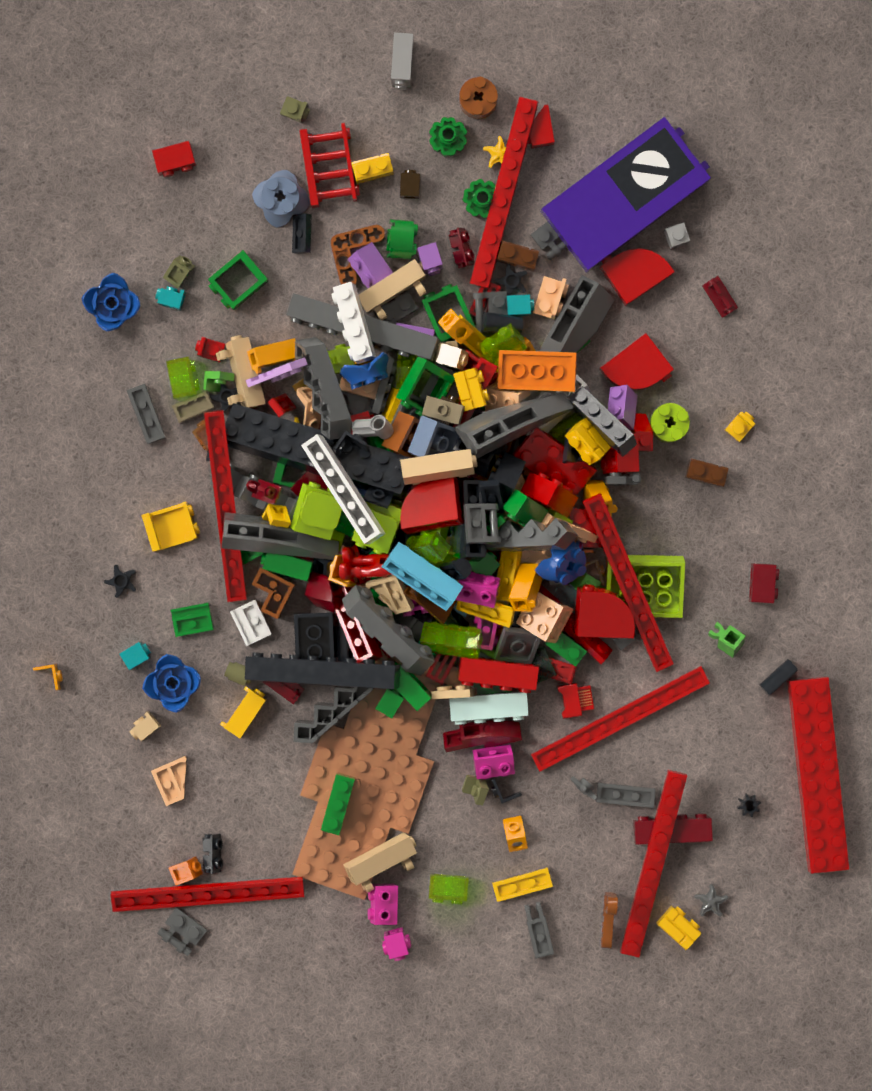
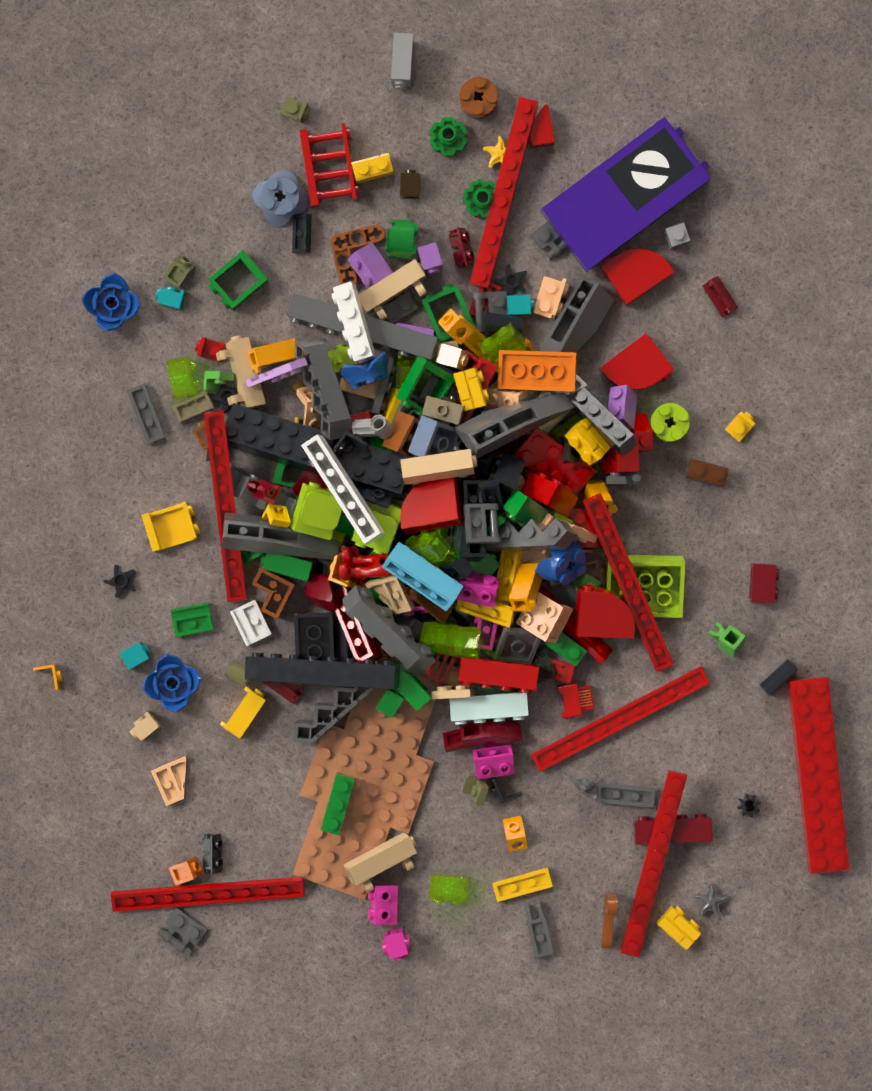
red brick [152,141,196,177] -> none
red plate [268,393,296,417] -> none
reddish brown brick [497,240,539,272] -> none

